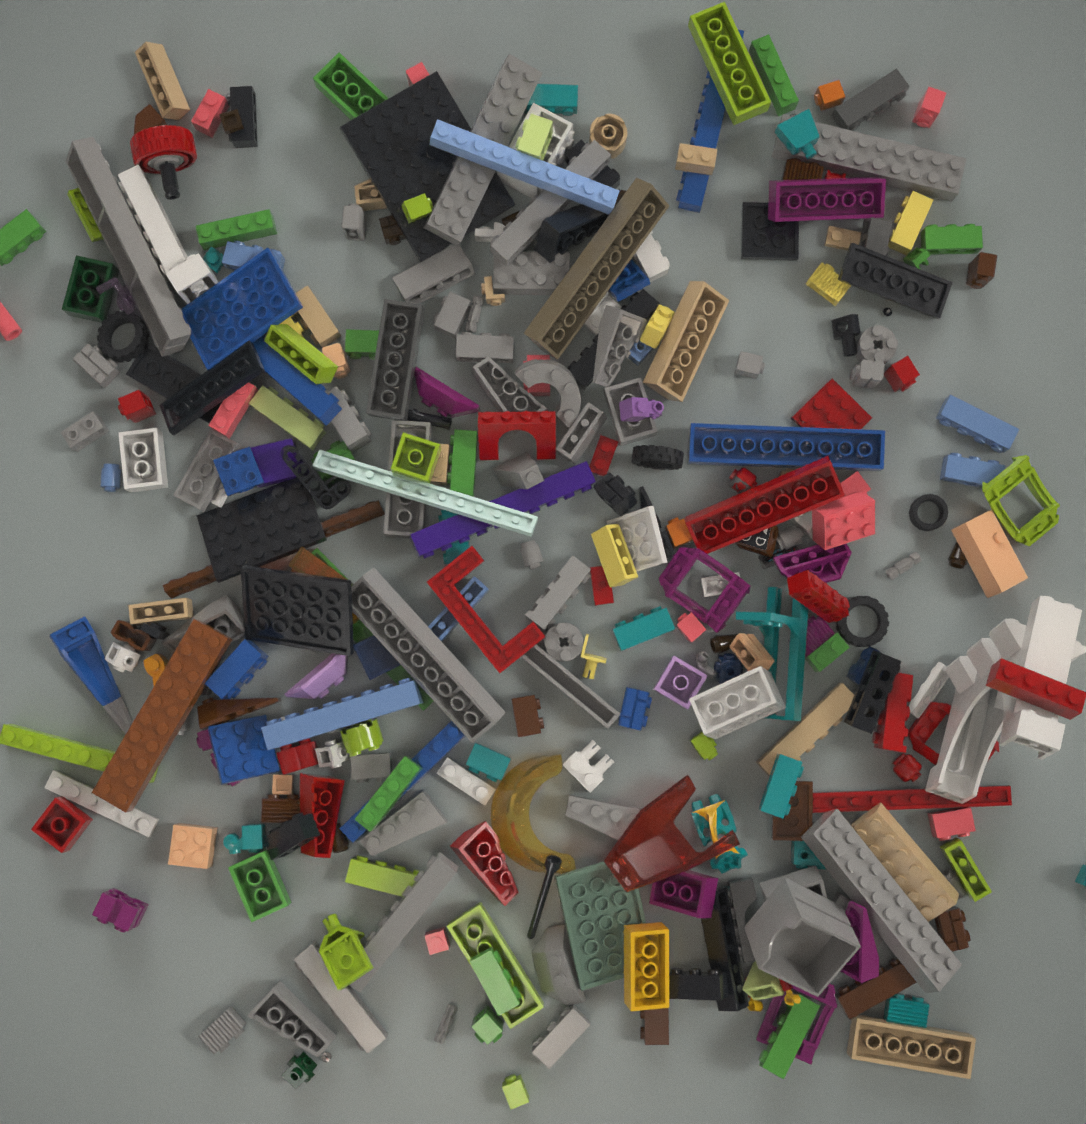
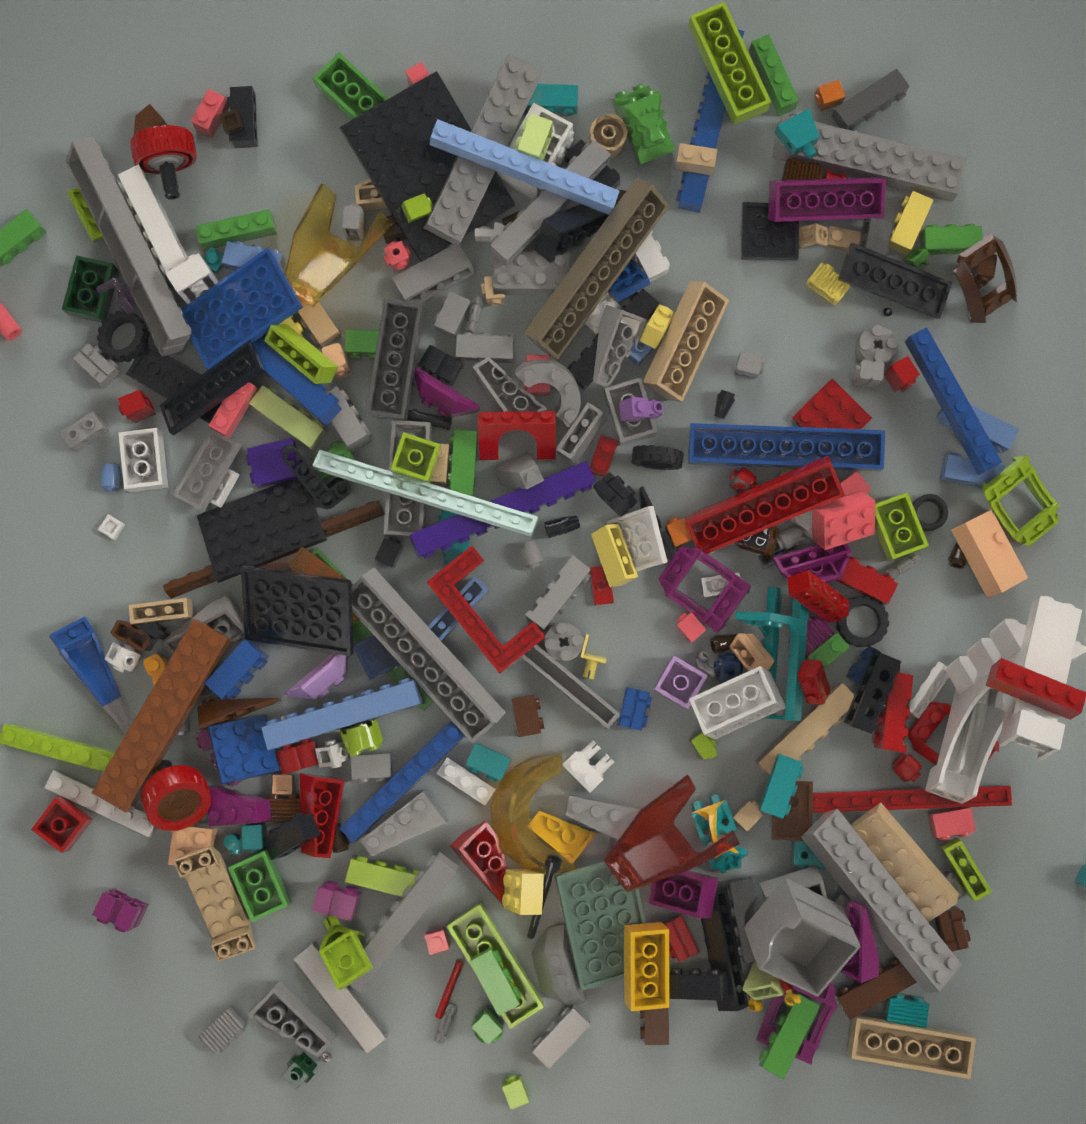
tan brick [135,42,190,120] -> none
blue plate [213,446,264,496] -> none
bright green brick [355,756,423,832] -> none
teal brick [612,606,675,651] -> none
black piece [831,314,860,357] -> none
coral brick [912,87,946,128] -> none
none -> white tile [98,514,126,540]
none -> red wheel [141,760,212,831]
none -> tan slope [173,845,256,962]
none -> magenta wedge [208,785,271,827]
none -> clear yellow windscreen [285,183,393,307]
none -> magenta brick [312,881,362,921]
none -> black brick [375,537,403,568]
none -> coral brick [383,241,412,271]
none -> black brick [418,345,463,385]
none -> red bar [435,960,464,1019]
none -> light yellow brick [502,869,544,915]
none -> yellow wing [526,811,596,864]
none -> black hinge [544,515,580,538]
none -> bright green brick [612,83,676,165]
none -> red brick [662,913,700,962]
none -> black cone [714,390,735,419]
none -> tan brick [732,800,763,831]
none -> red brick [797,660,830,705]
none -> tan bracket [799,223,828,248]
none -> red brick [836,557,898,605]
none -> lime brick [875,492,929,561]
none -> blue brick [905,327,1002,475]
none -> reddish brown wedge [953,234,1017,323]

